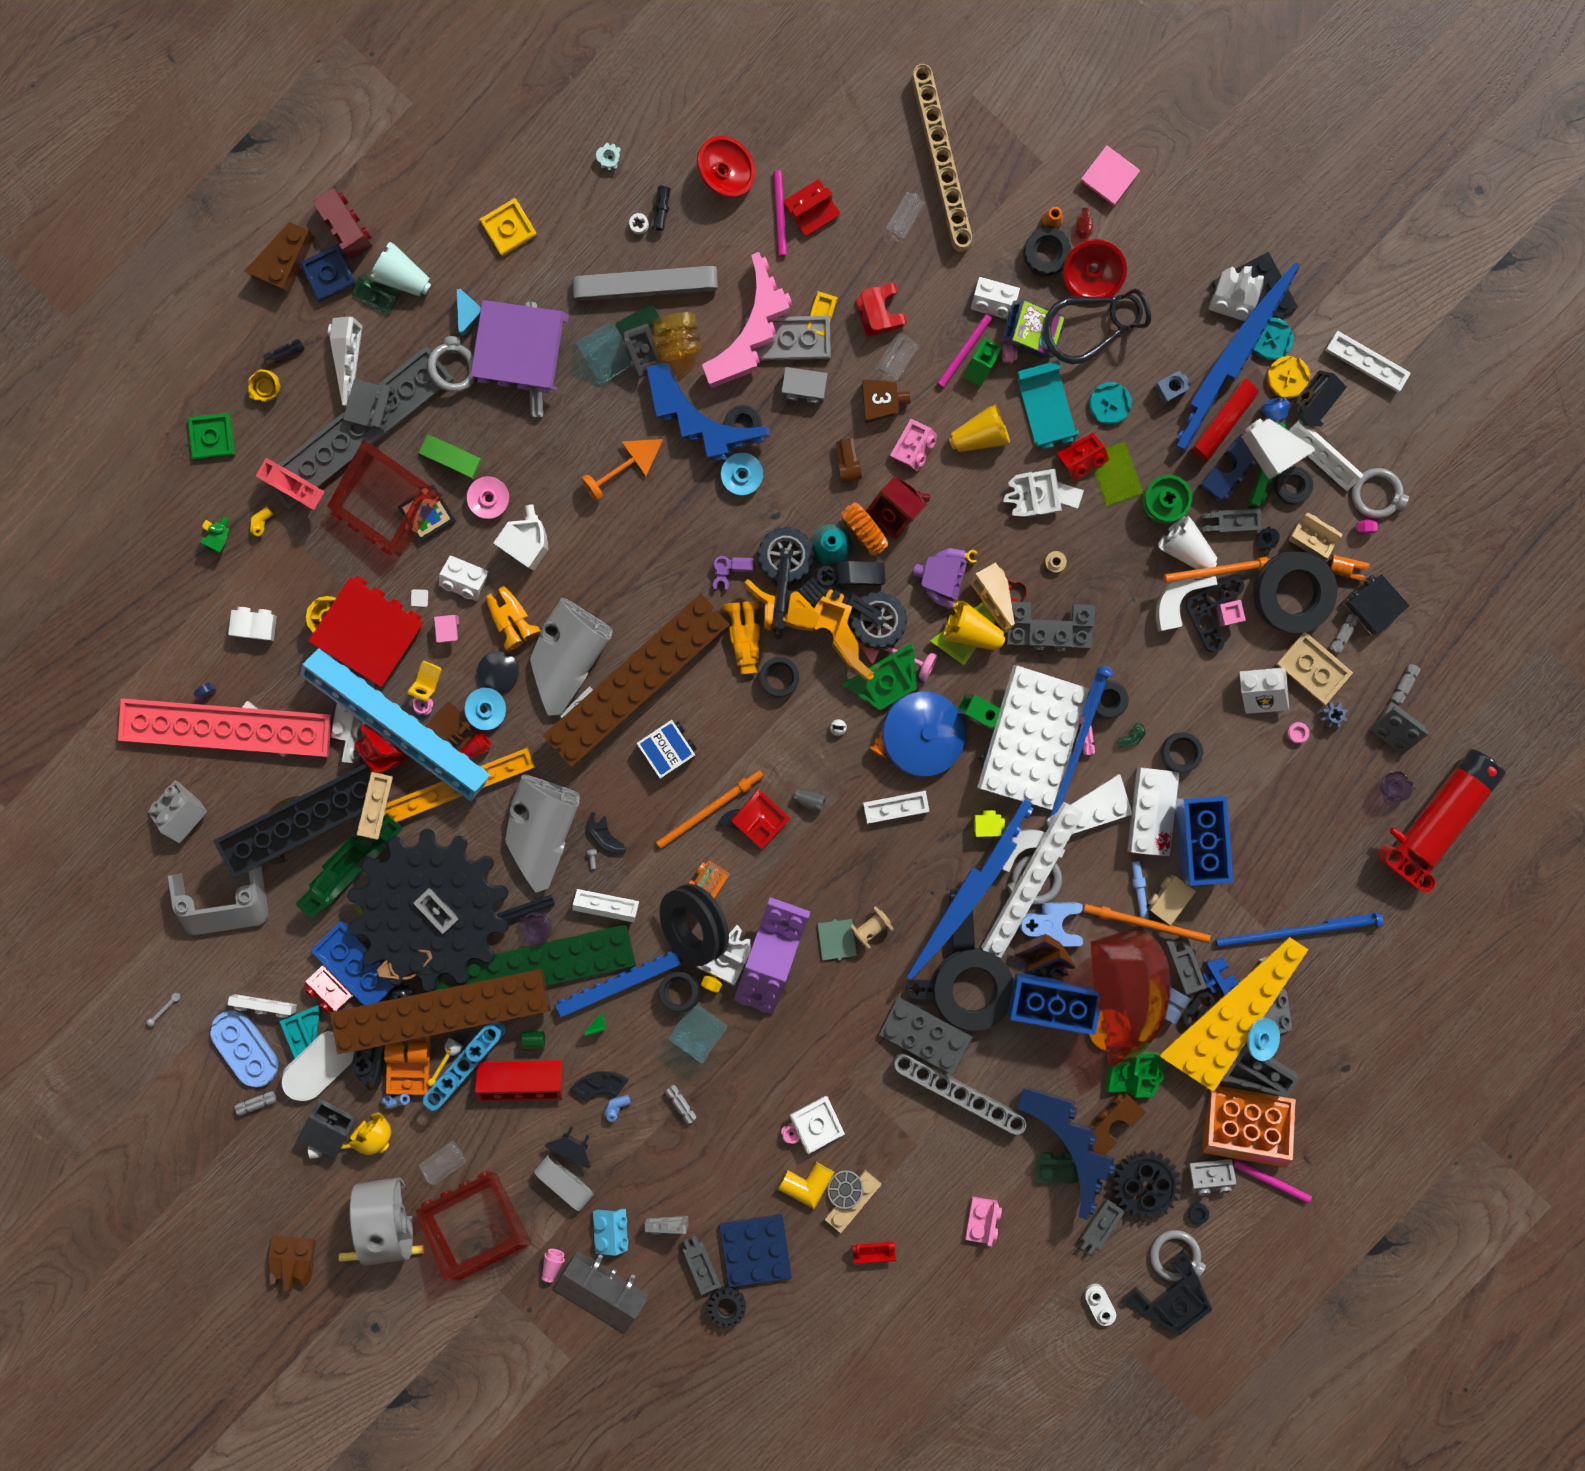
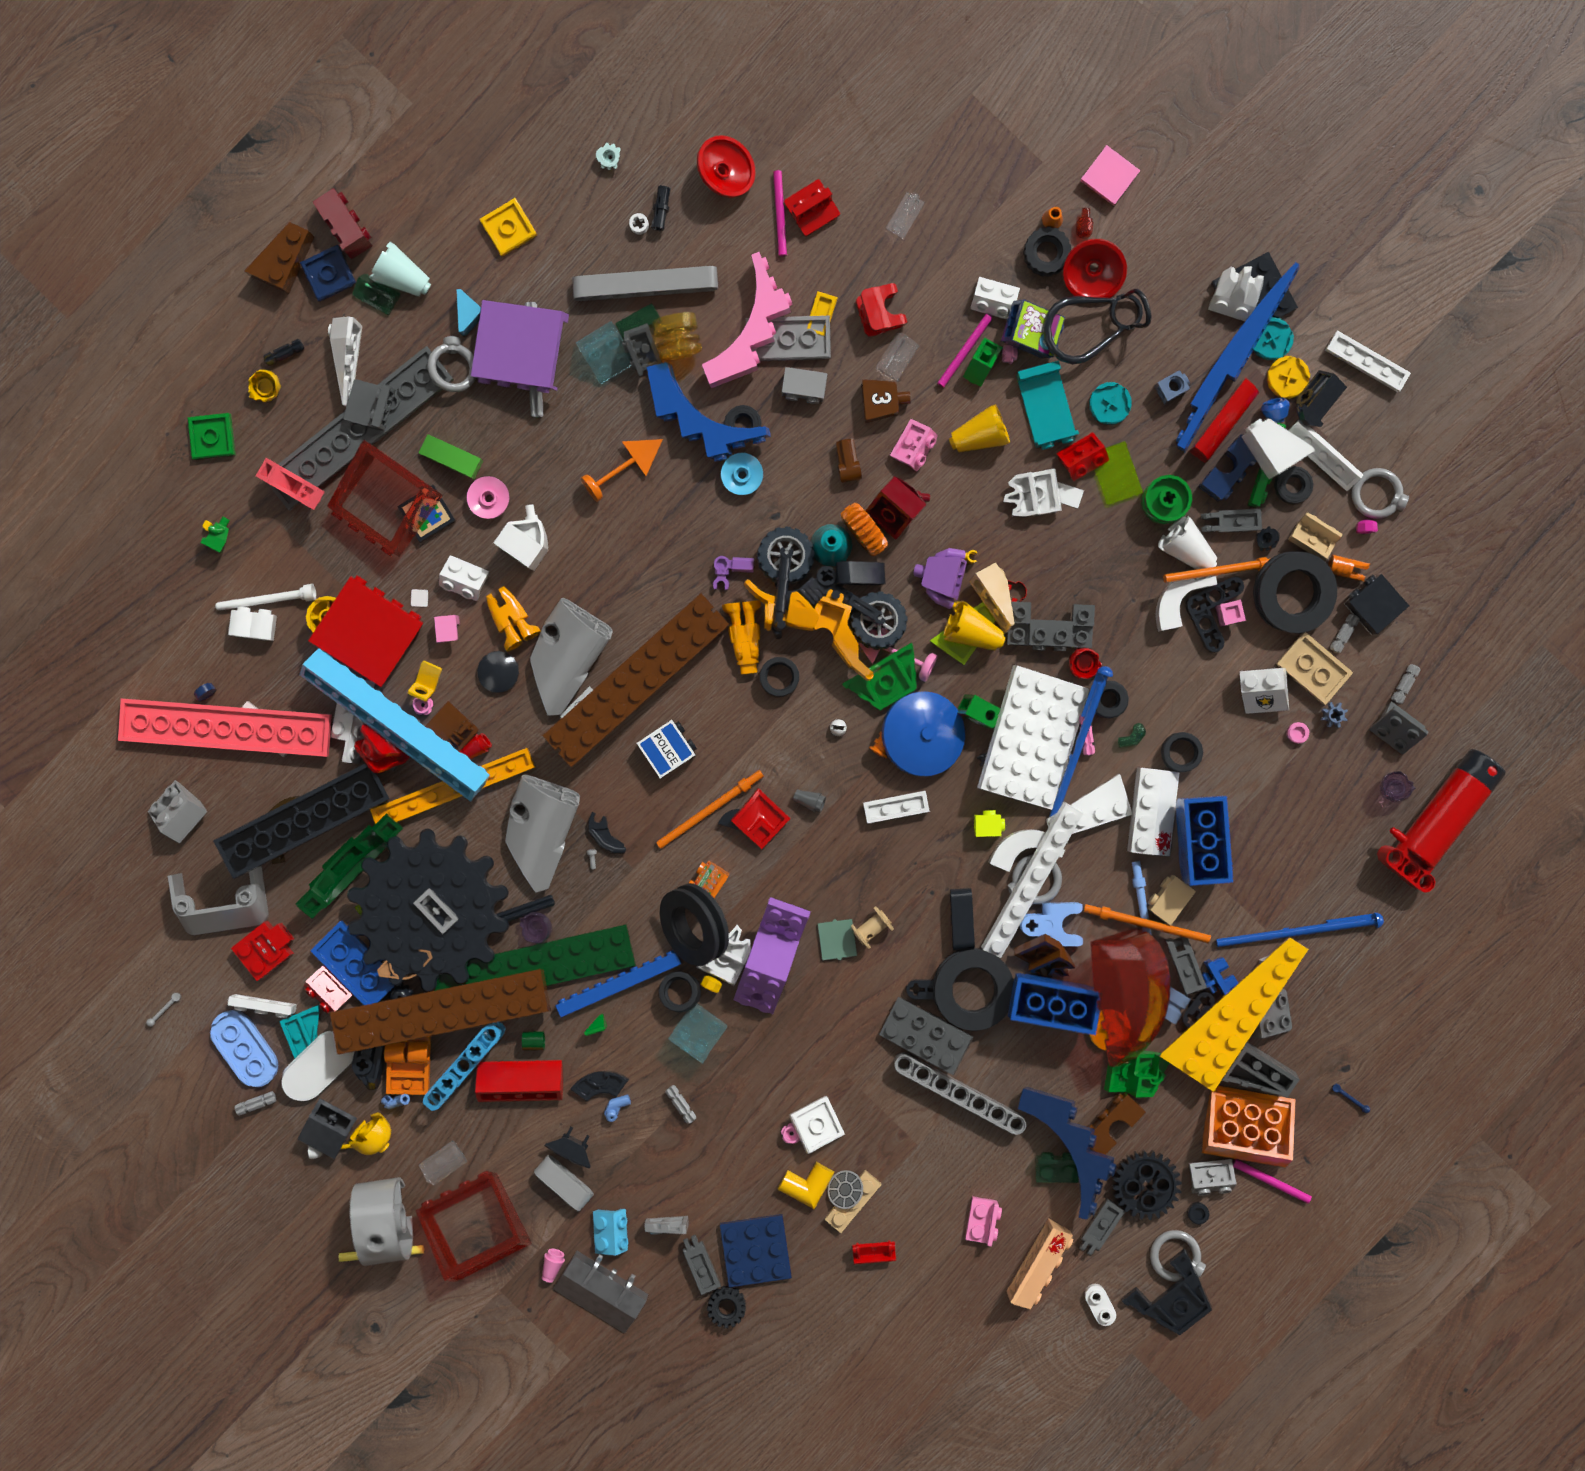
yellow arm [250,506,273,537] -> none
reddish brown plate [268,1235,316,1294] -> none
tan plate [357,772,393,839] -> none
hinge [427,1038,463,1087] -> none
medium azure dish [464,688,506,730] -> none
white plate [572,889,639,922] -> none
blue slope [907,798,1033,980] -> none
tan beam [912,64,972,252] -> none
tan plate [1045,551,1067,572] -> none
medium azure dish [1247,1018,1280,1061] -> none
none -> white piece [215,584,316,611]
none -> red piece [231,921,294,981]
none -> light nougat slope [1007,1218,1073,1309]
none -> red hair [1068,648,1102,679]
none -> dark blue hinge [1332,1084,1370,1114]

